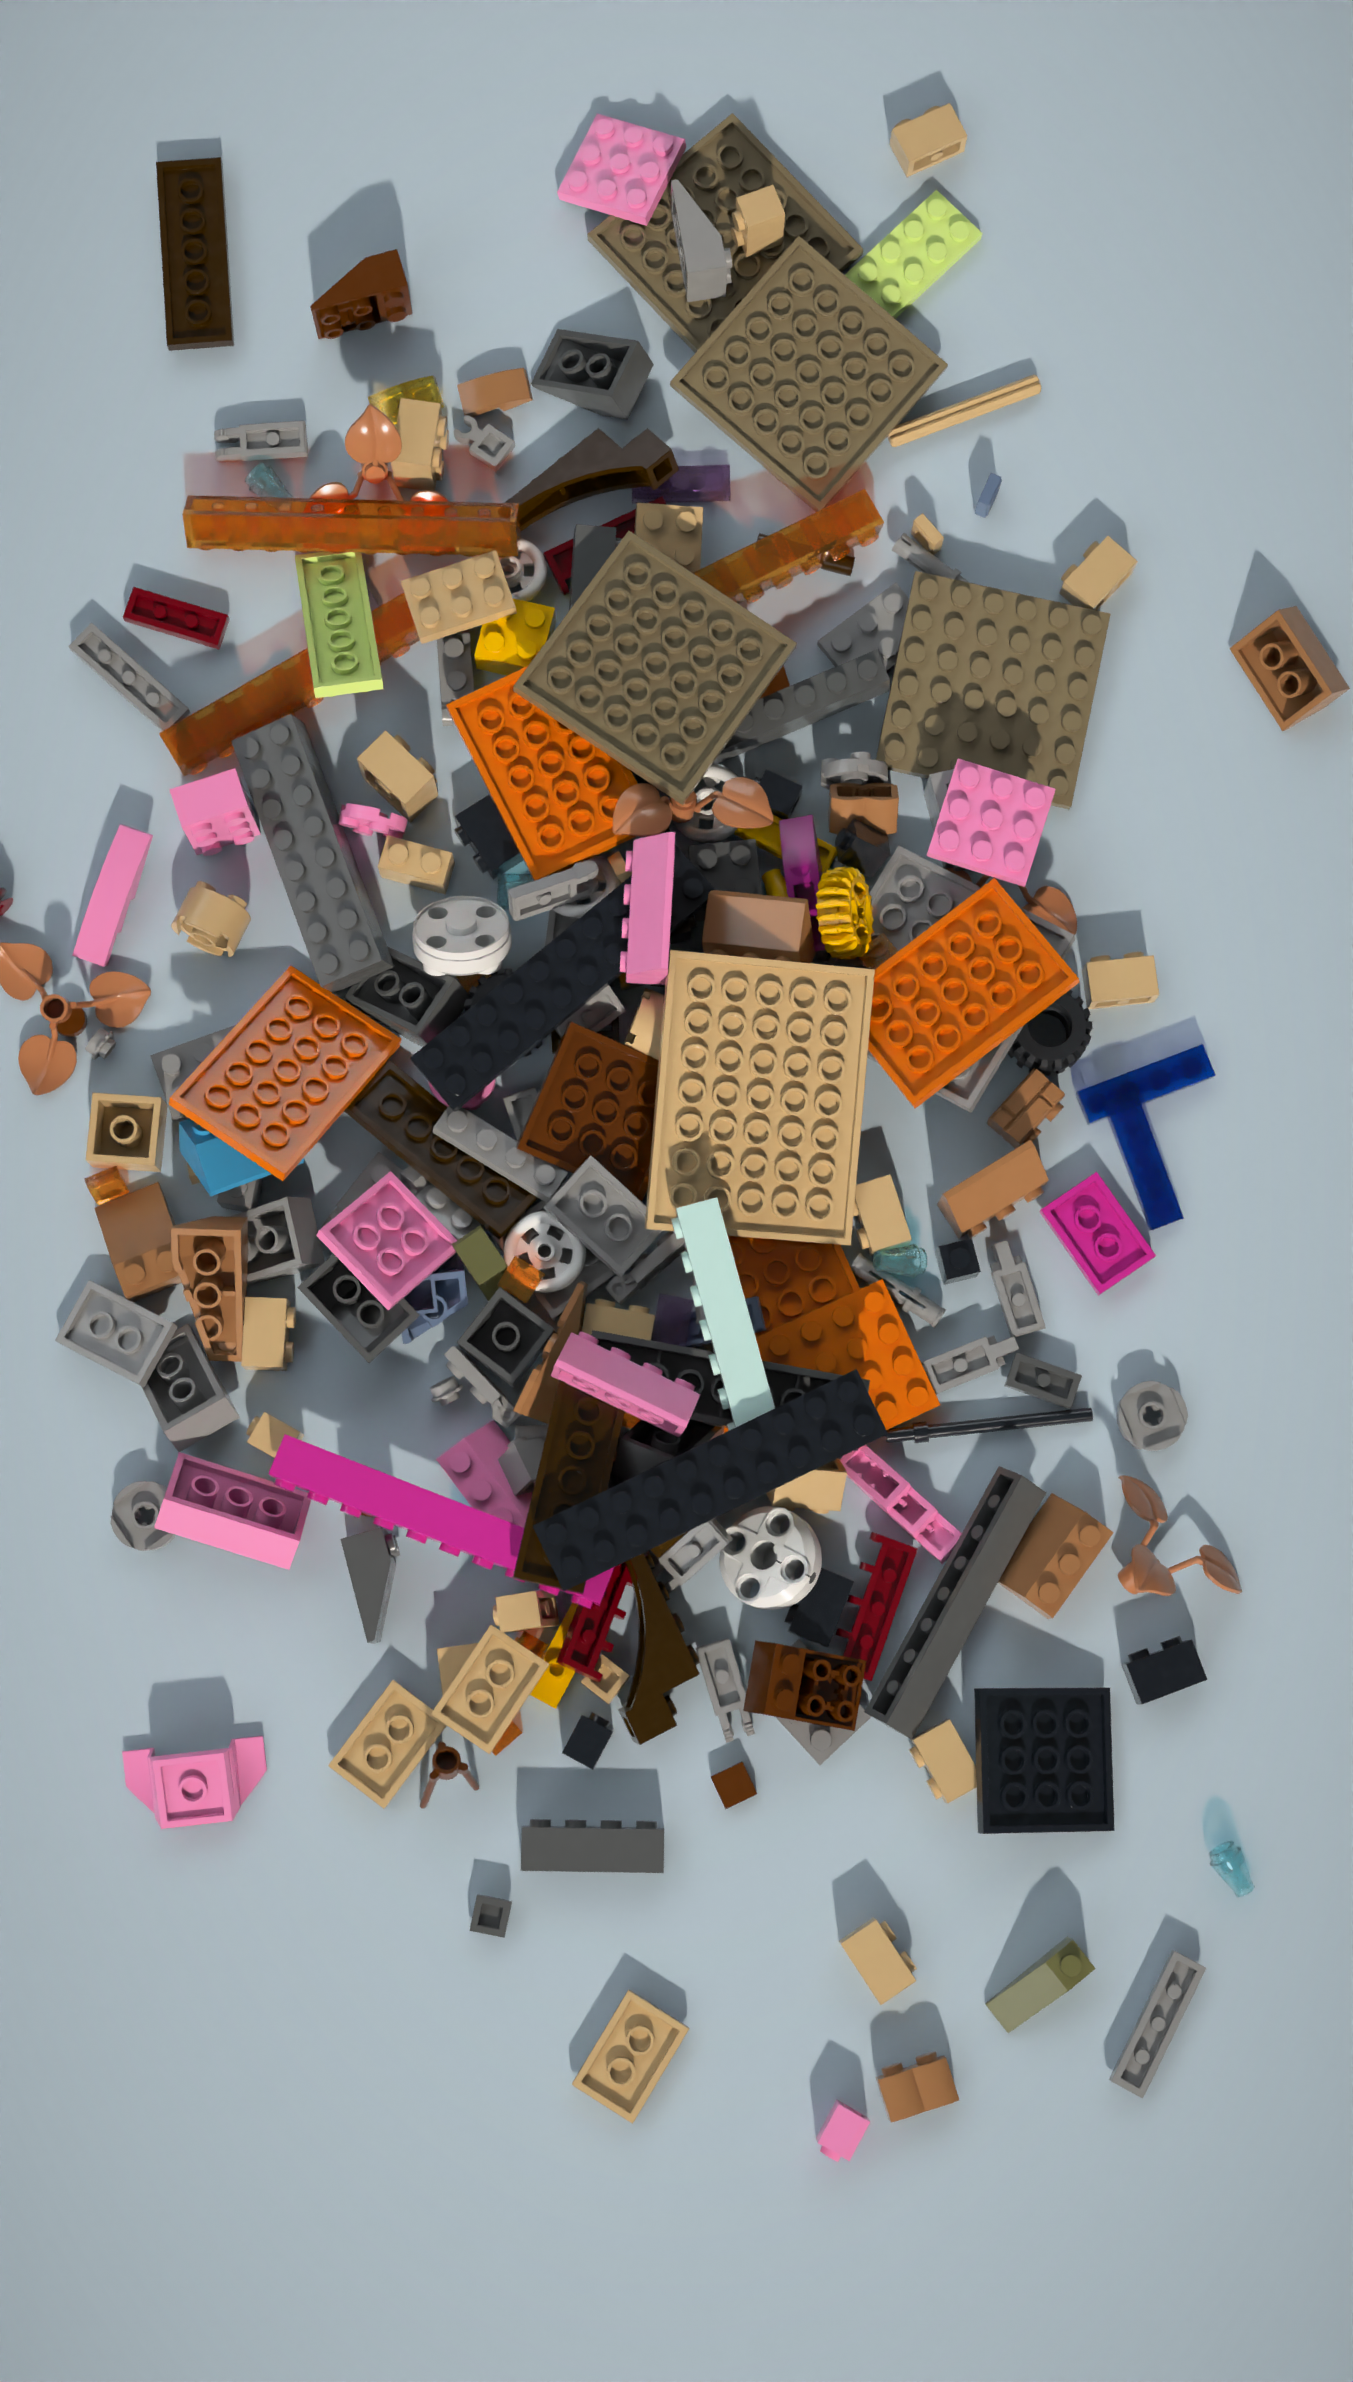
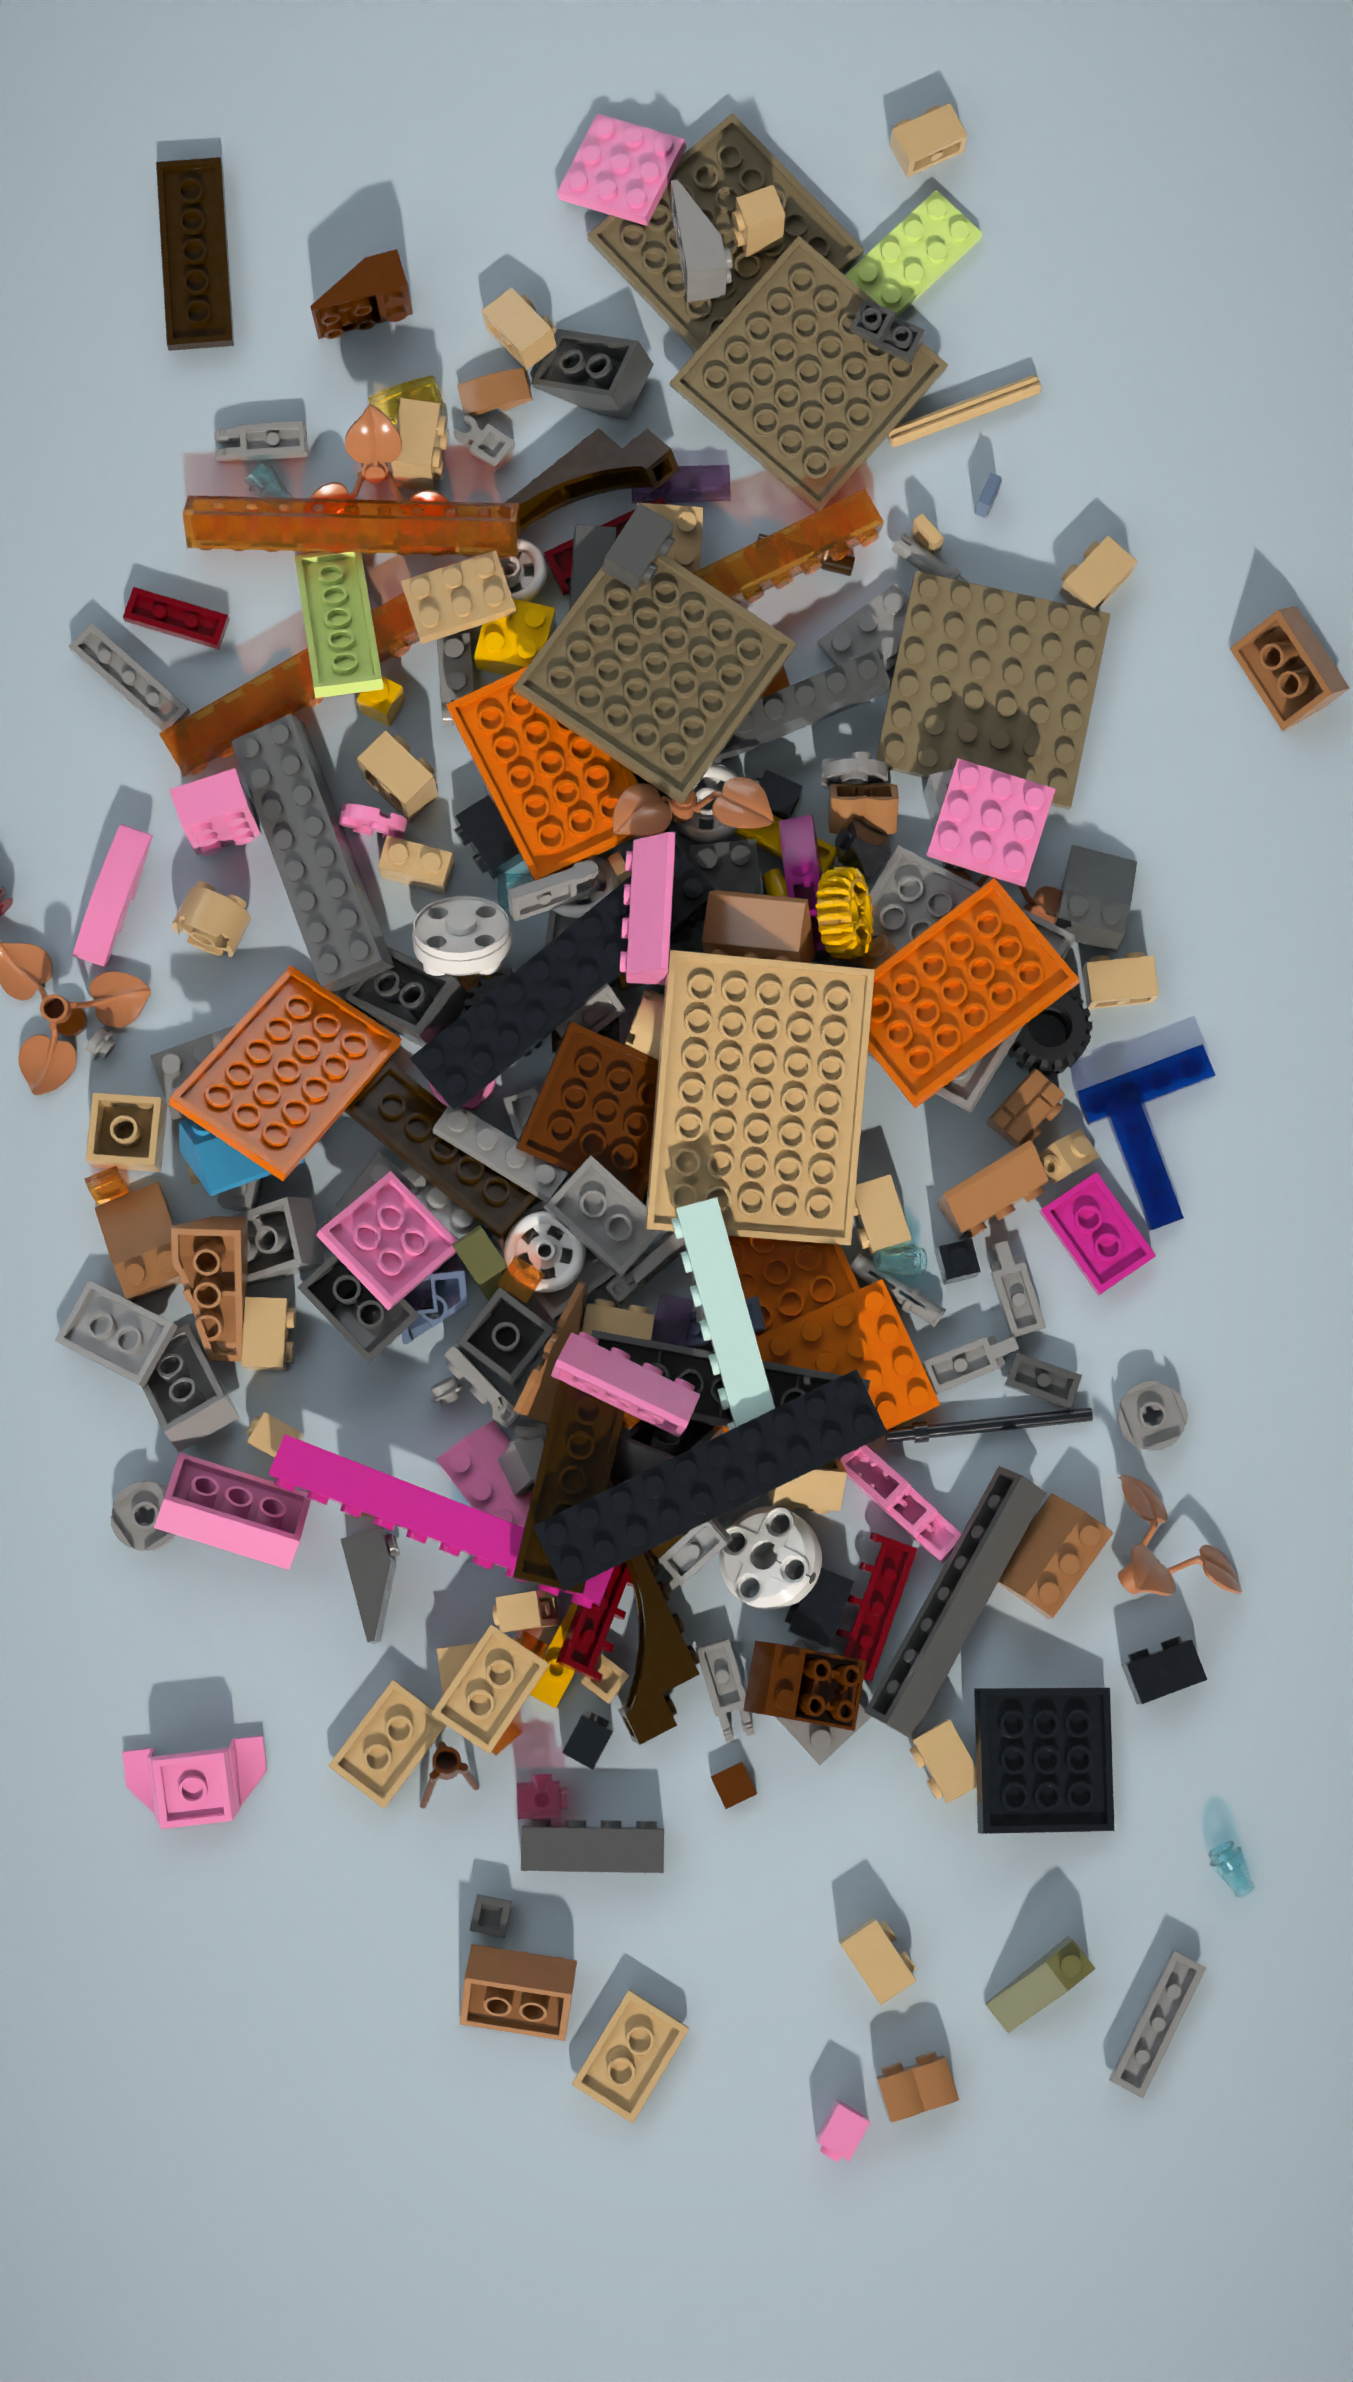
none -> yellow brick [357,676,405,727]
none -> medium nougat slope [460,1944,577,2041]
none -> tan brick [481,287,557,371]
none -> clear pink brick [516,1773,568,1819]
none -> dark grey brick [602,503,676,591]
none -> dark grey slope [850,299,926,364]
none -> tan bracket [1038,1128,1099,1184]
none -> dark grey slope [1053,845,1137,952]

